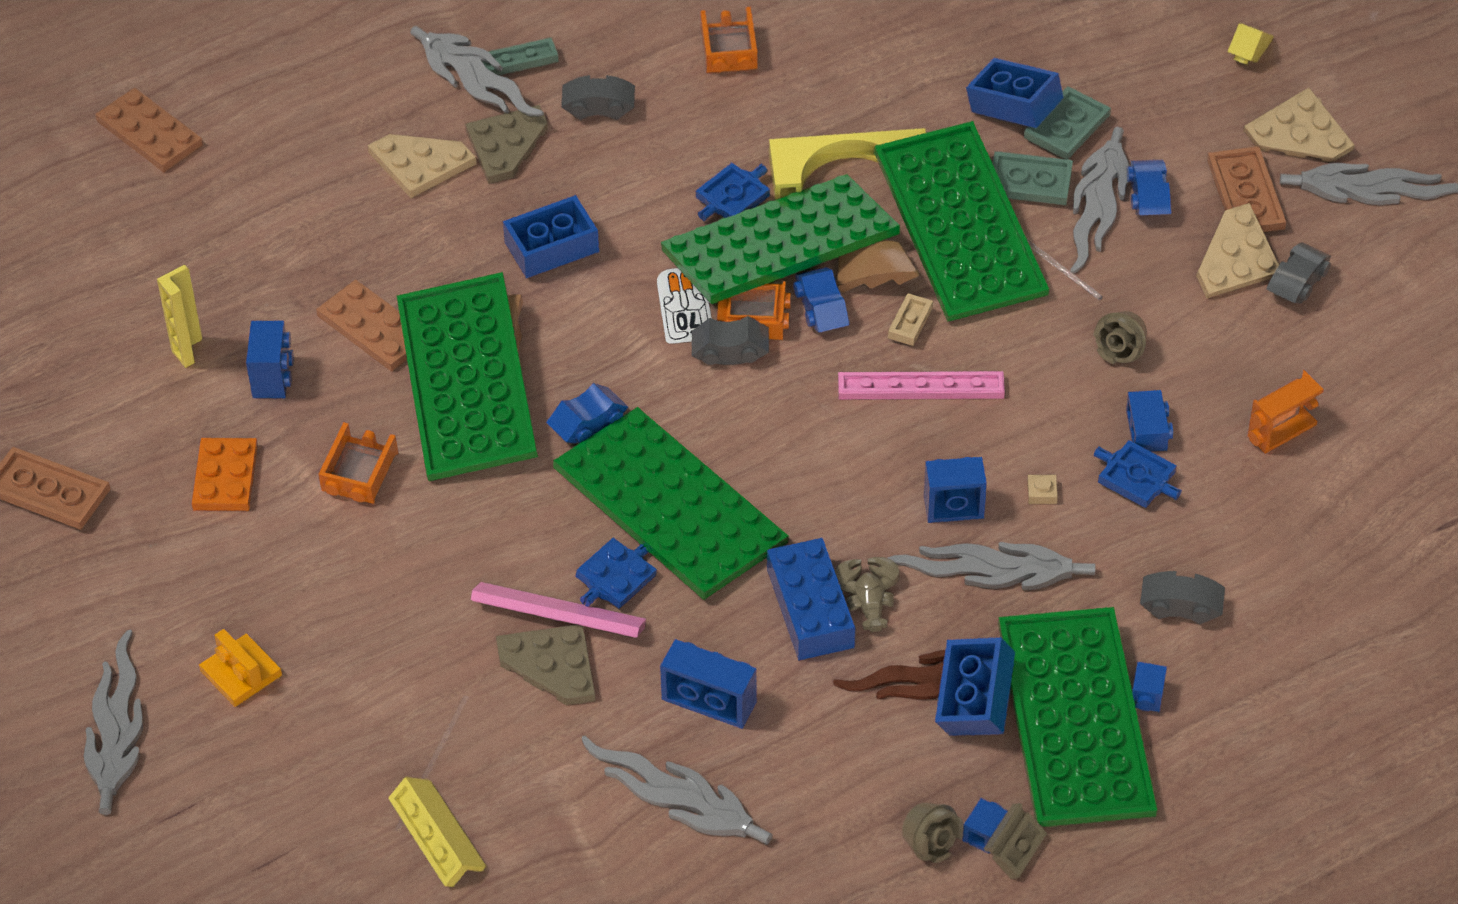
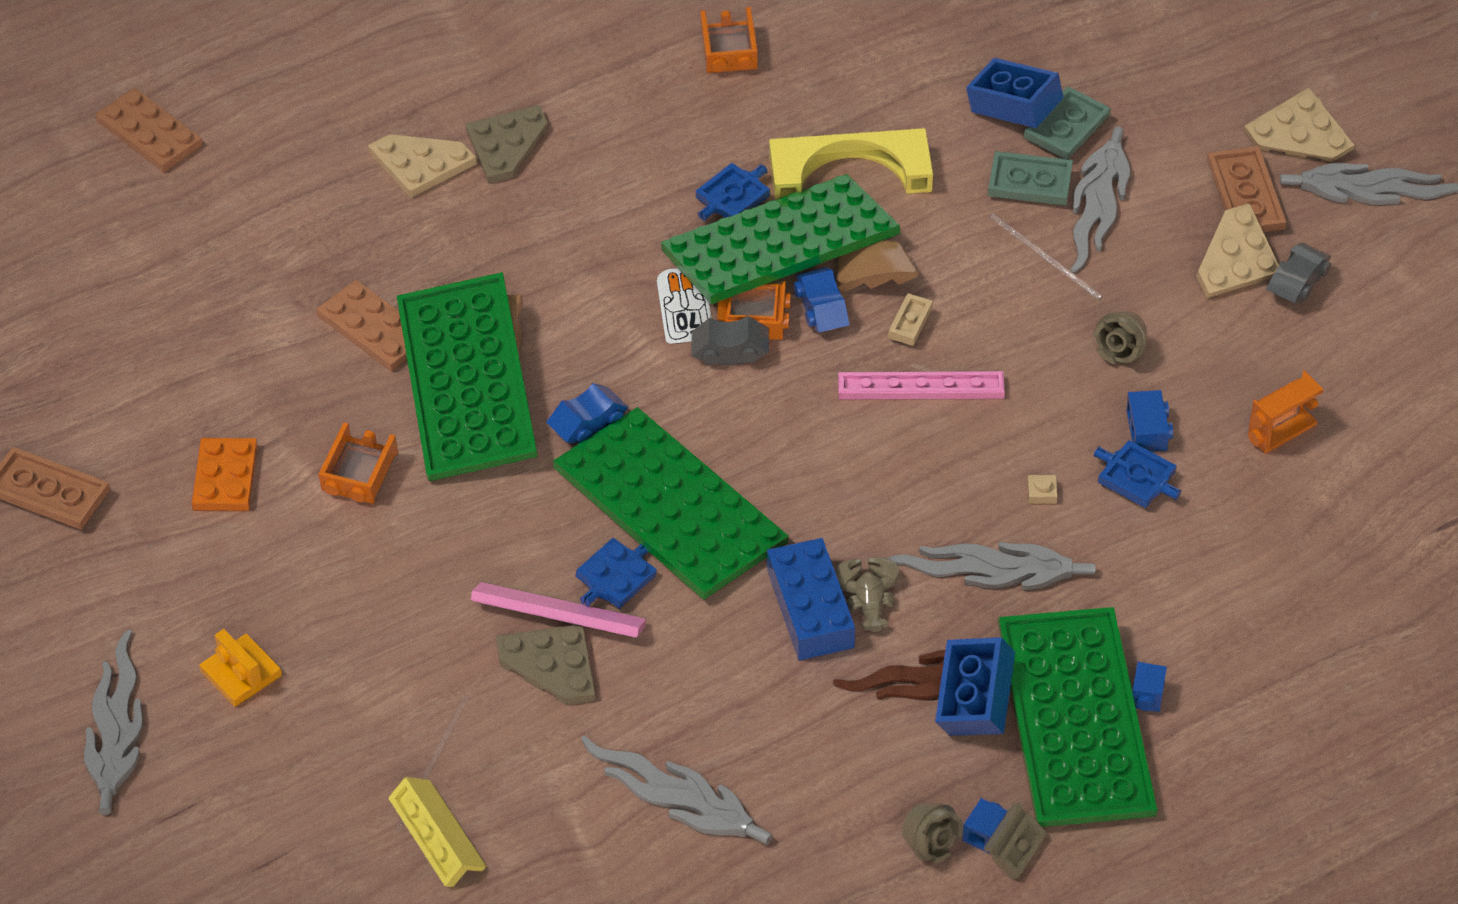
light yellow panel [157,265,202,368] -> none
blue brick [246,321,294,398] -> none
light grey piece [410,26,544,116] -> none
sand green plate [482,37,559,75] -> none
blue brick [503,195,599,278] -> none
dark grey brick [561,75,635,120] -> none
blue brick [660,639,757,729] -> none
green plate [874,121,1050,322] -> none
blue brick [924,457,987,523] -> none
blue brick [1127,159,1171,215] -> none
dark grey brick [1140,571,1225,624] -> none
light yellow slope [1228,23,1274,65] -> none

